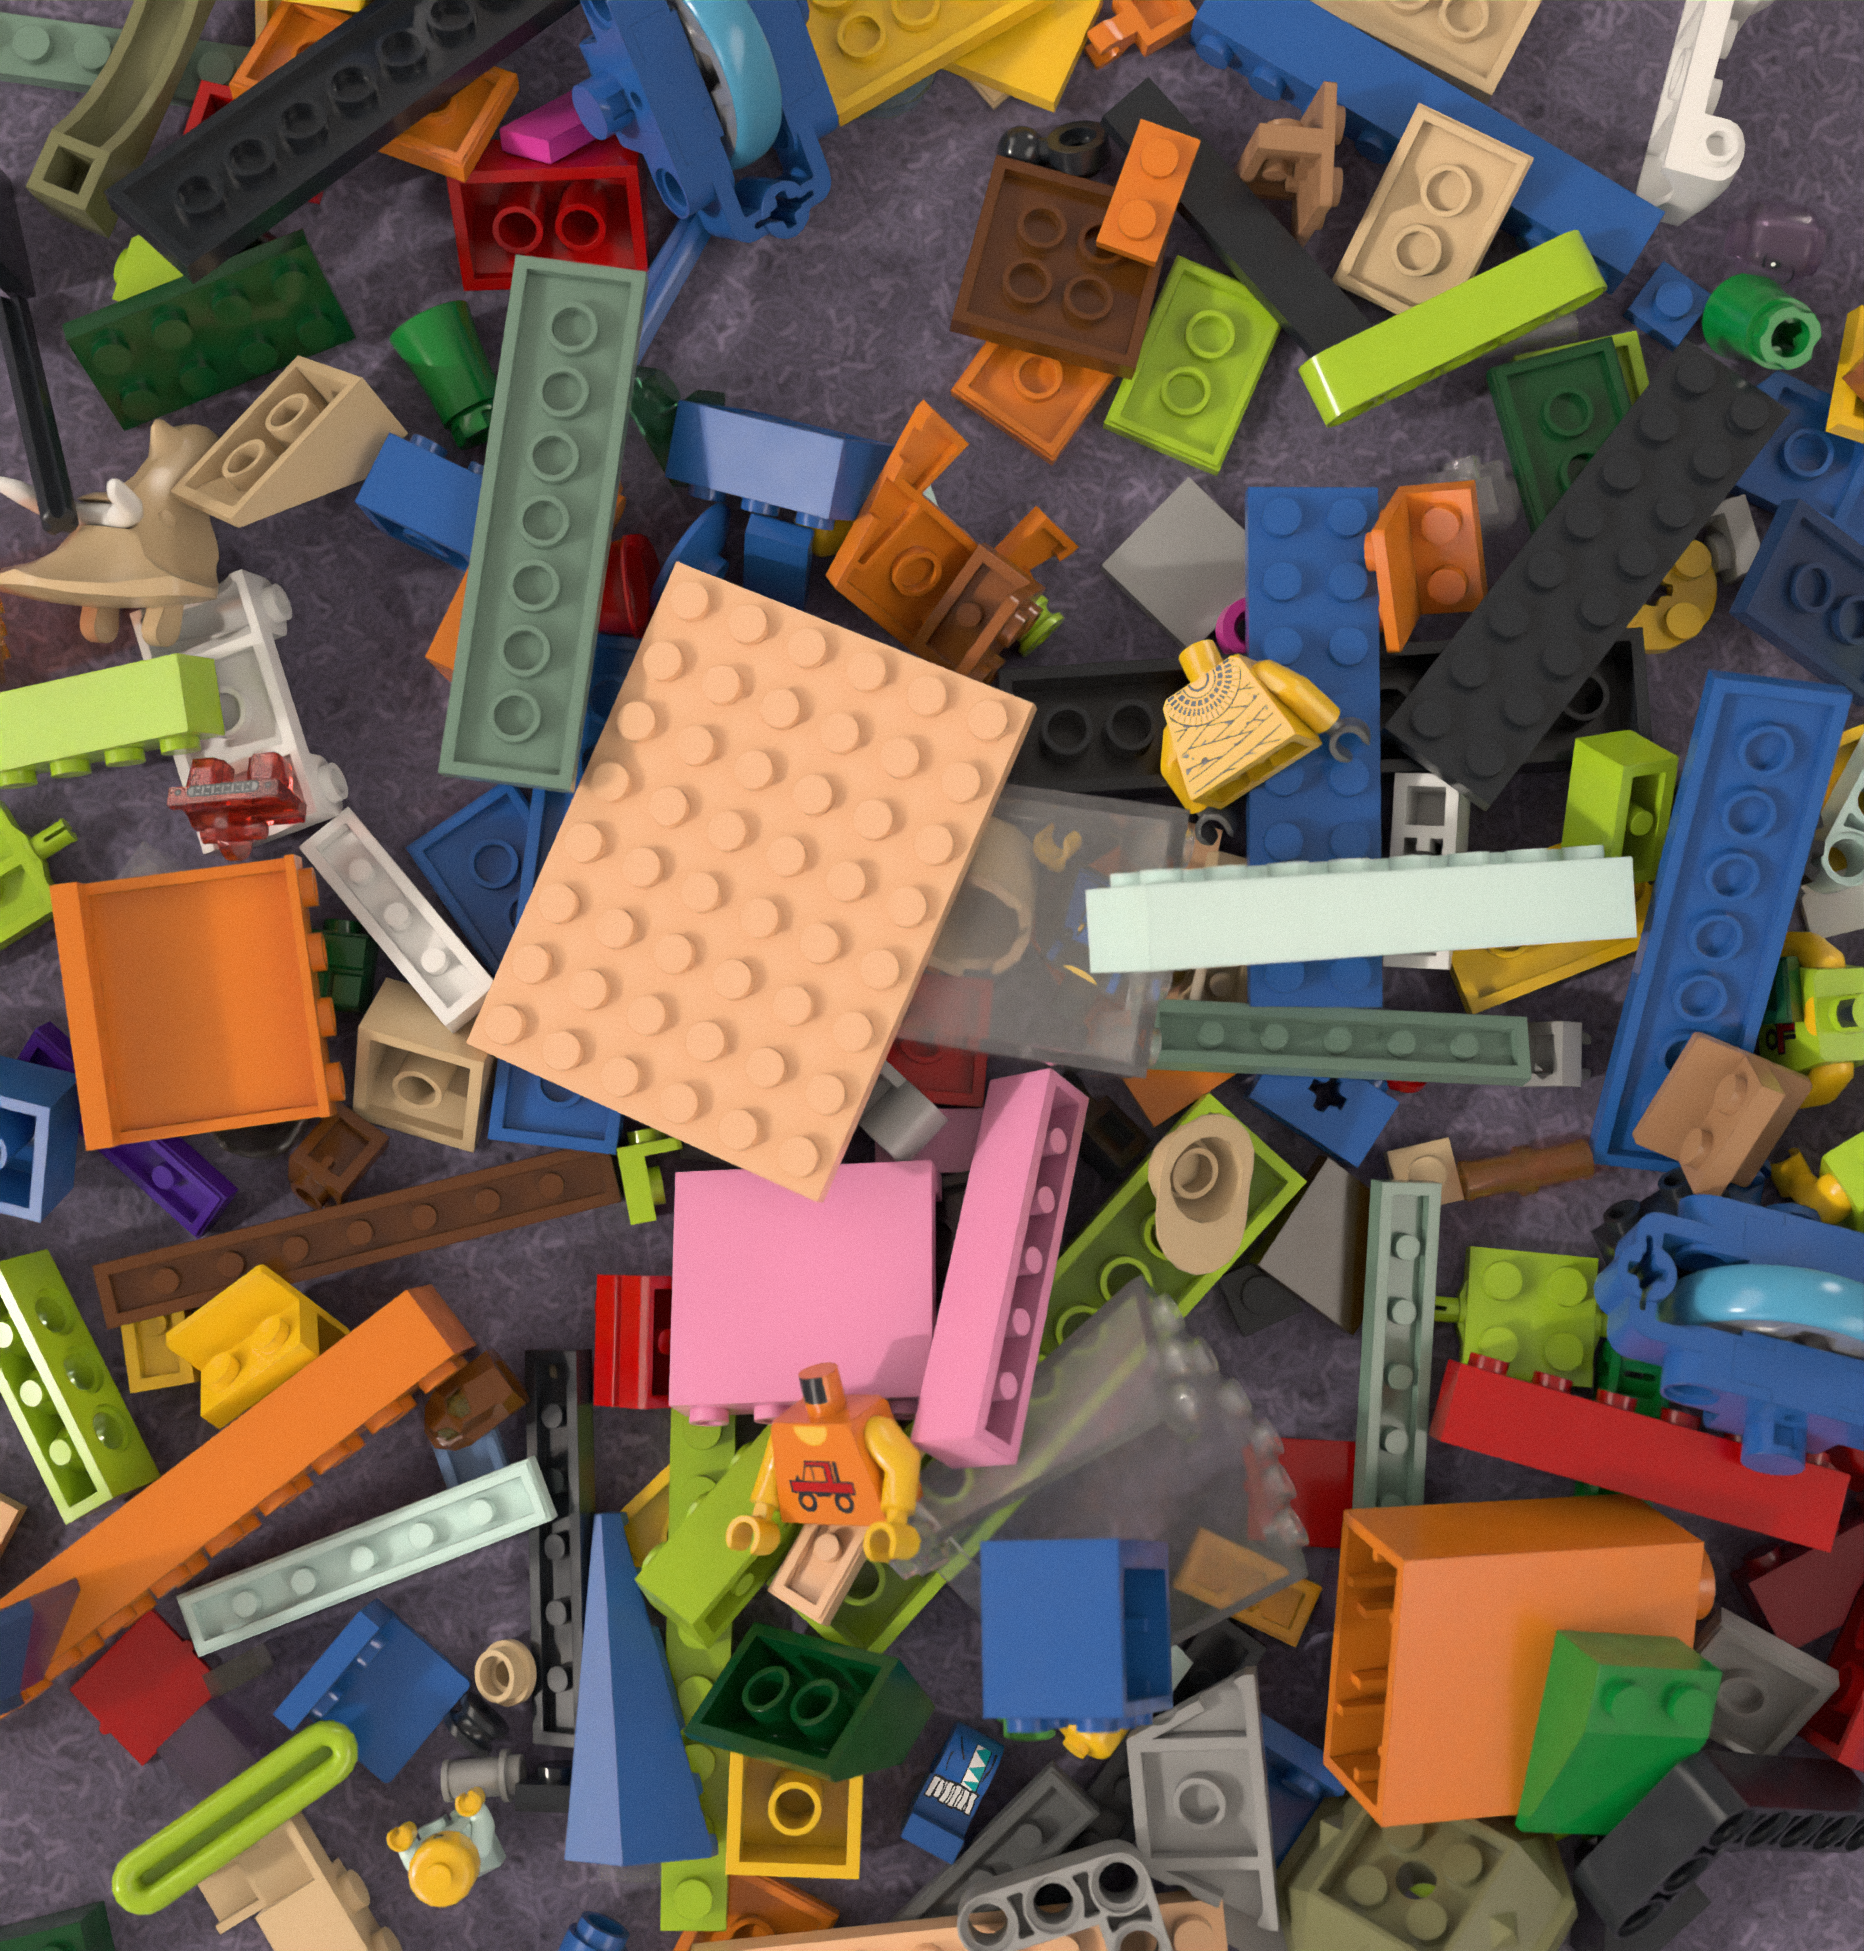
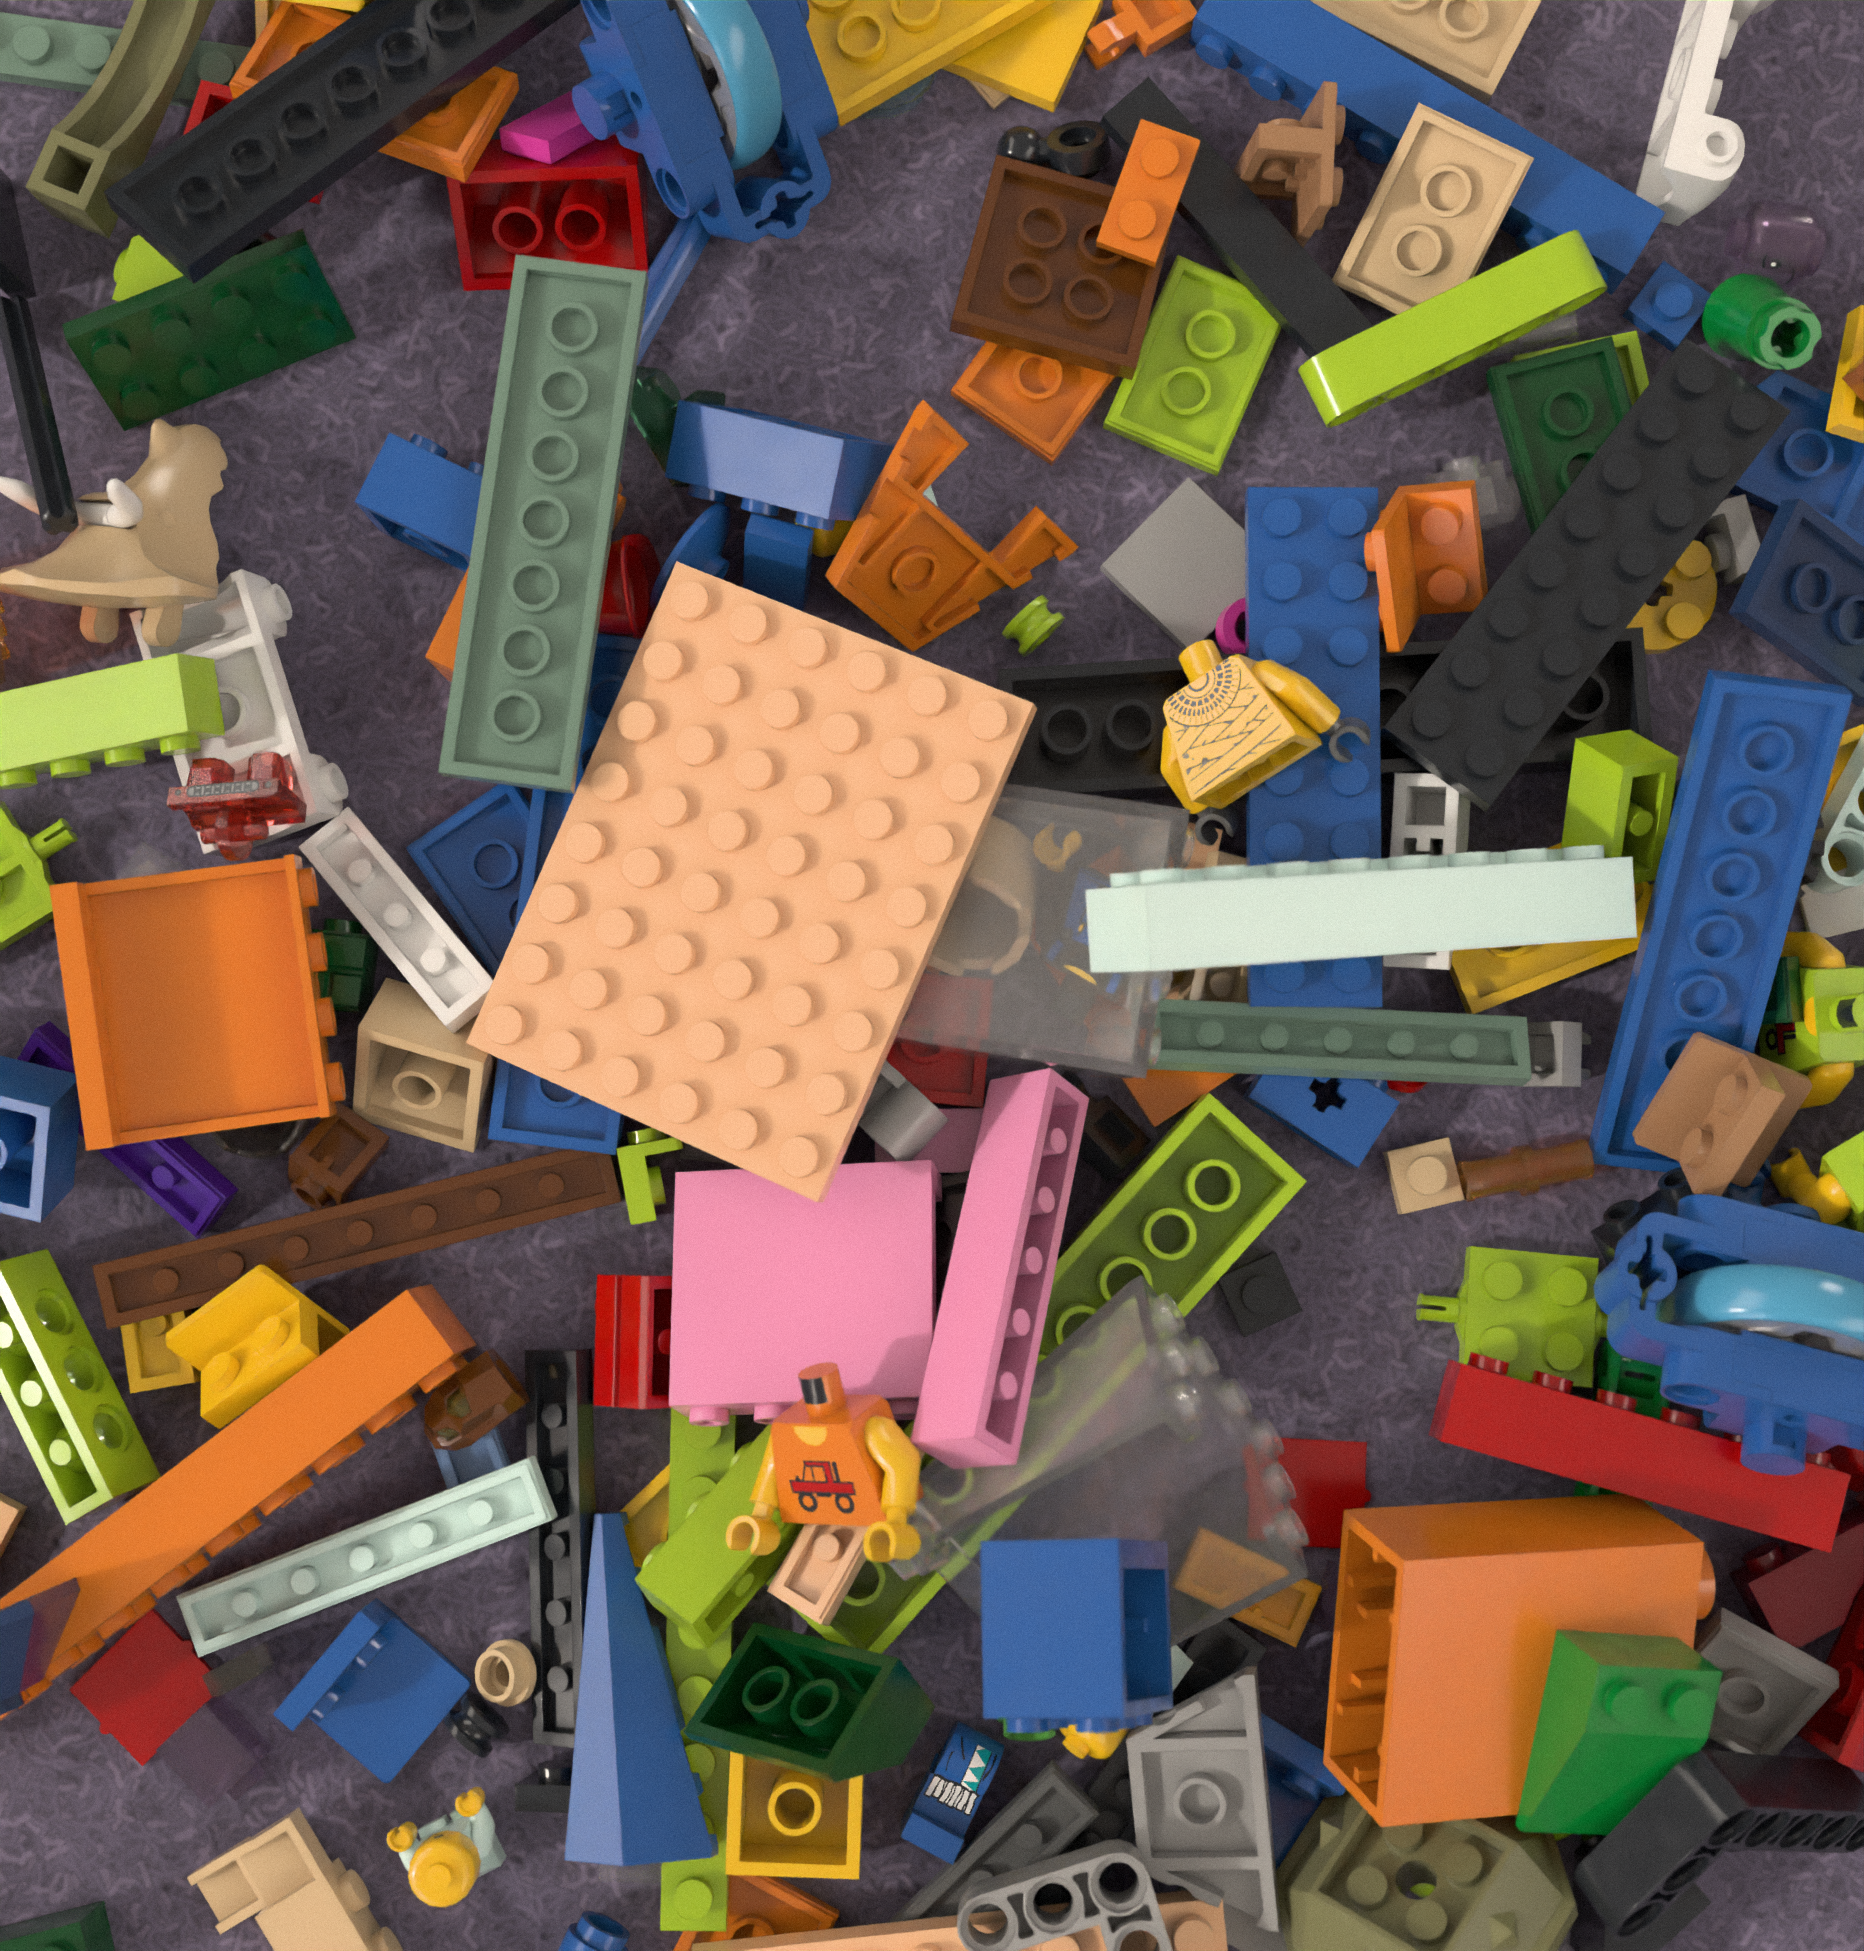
lime piece [112,1719,358,1915] -> none
tan slope [170,355,408,528] -> none
green plant [389,300,497,450] -> none
light grey pin [441,1749,527,1803] -> none
dark orange bracket [908,542,1046,686] -> none
tan piece [1148,1113,1254,1275] -> none
tile [1249,1155,1370,1336] -> none
sand green plate [1352,1179,1442,1509] -> none

